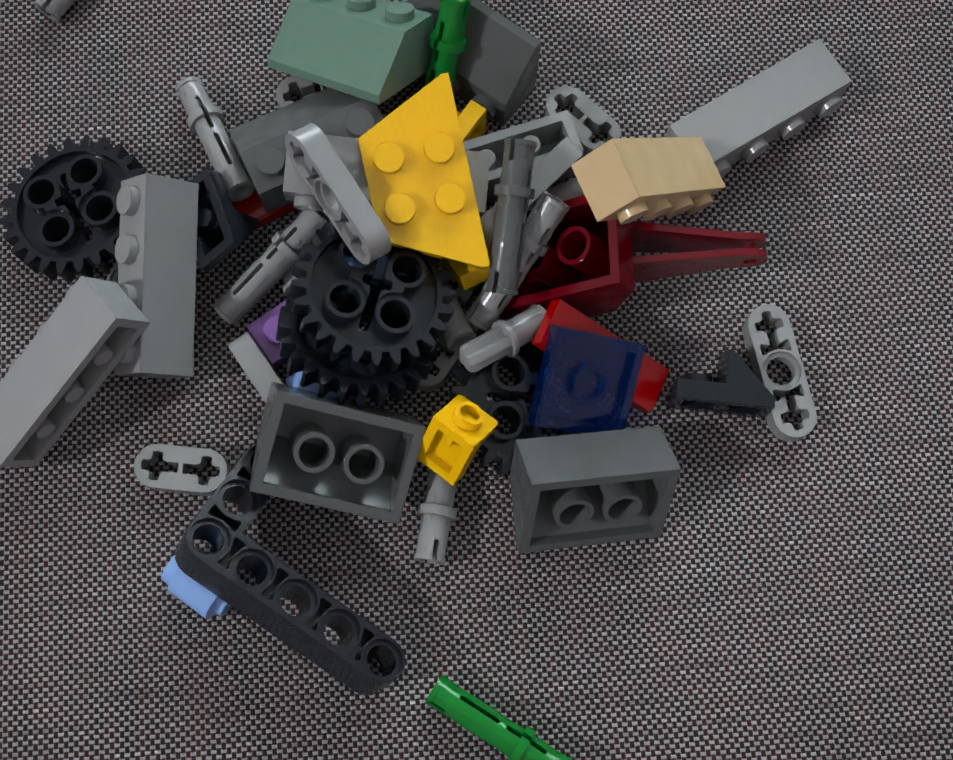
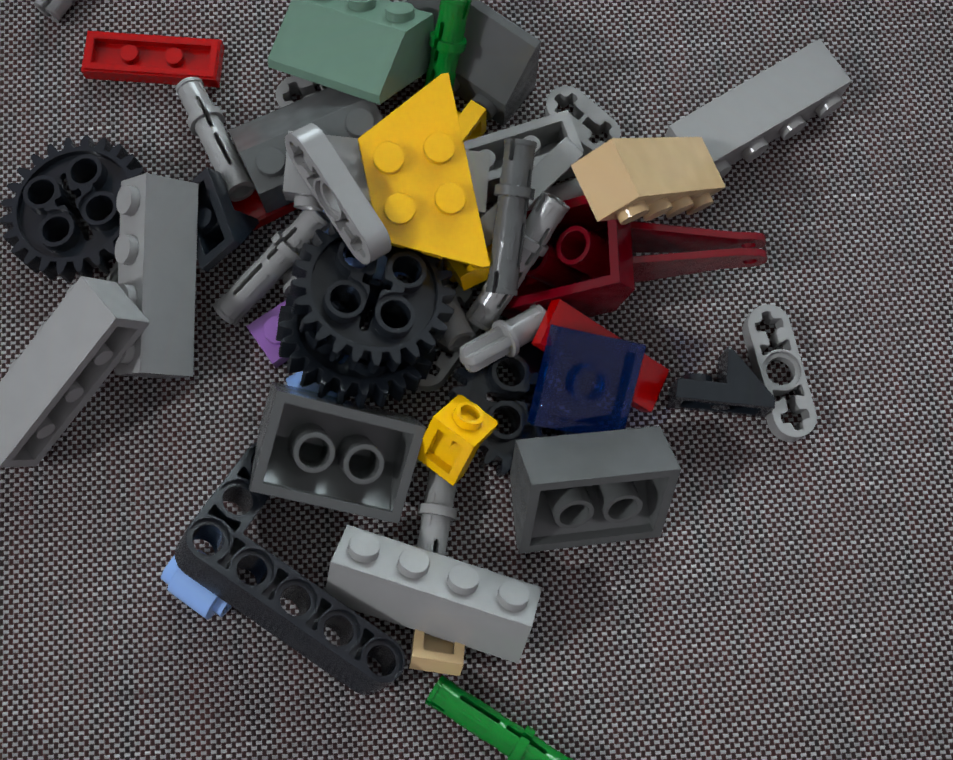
light grey beam [134,444,231,496] -> none
light grey beam [228,331,285,403] -> none
none -> red tile [81,31,225,88]
none -> light grey brick [325,525,542,664]
none -> tan plate [409,629,465,676]

